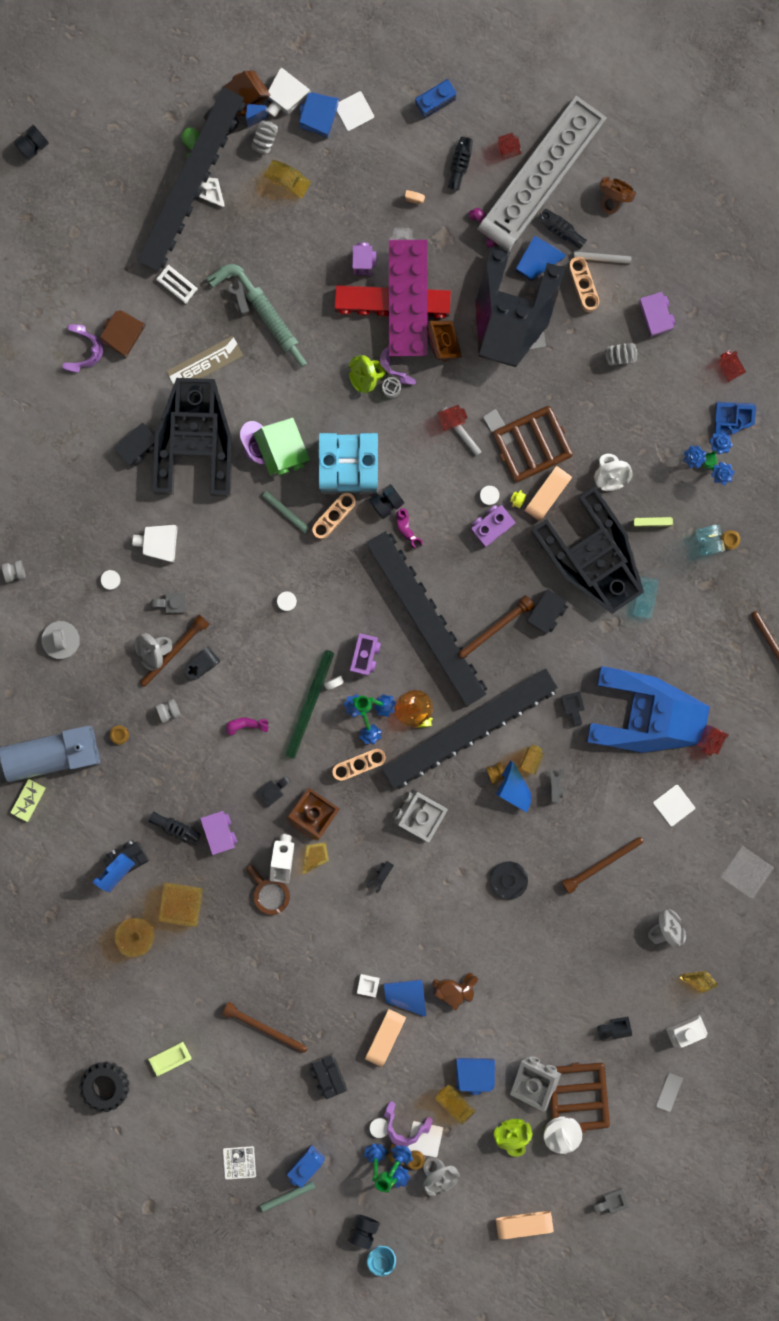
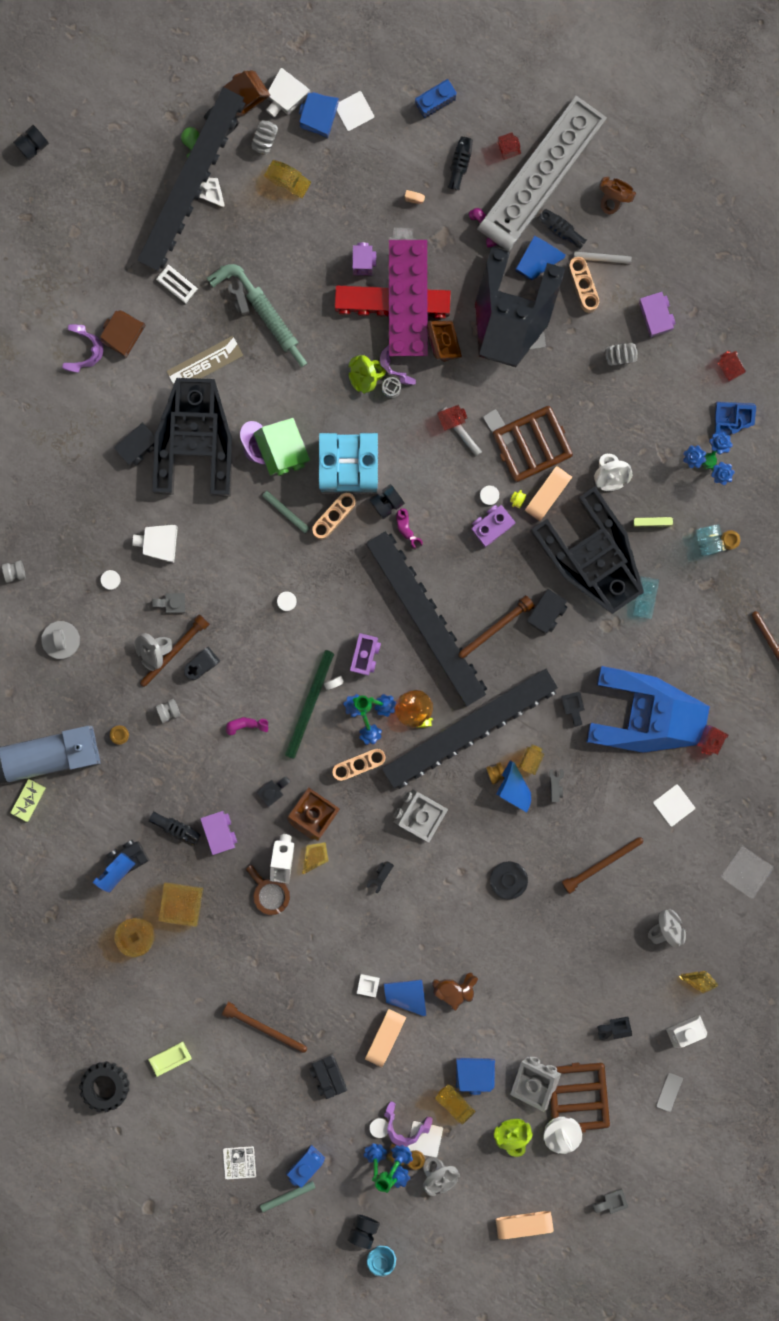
blue slope [246,104,268,127] -> none

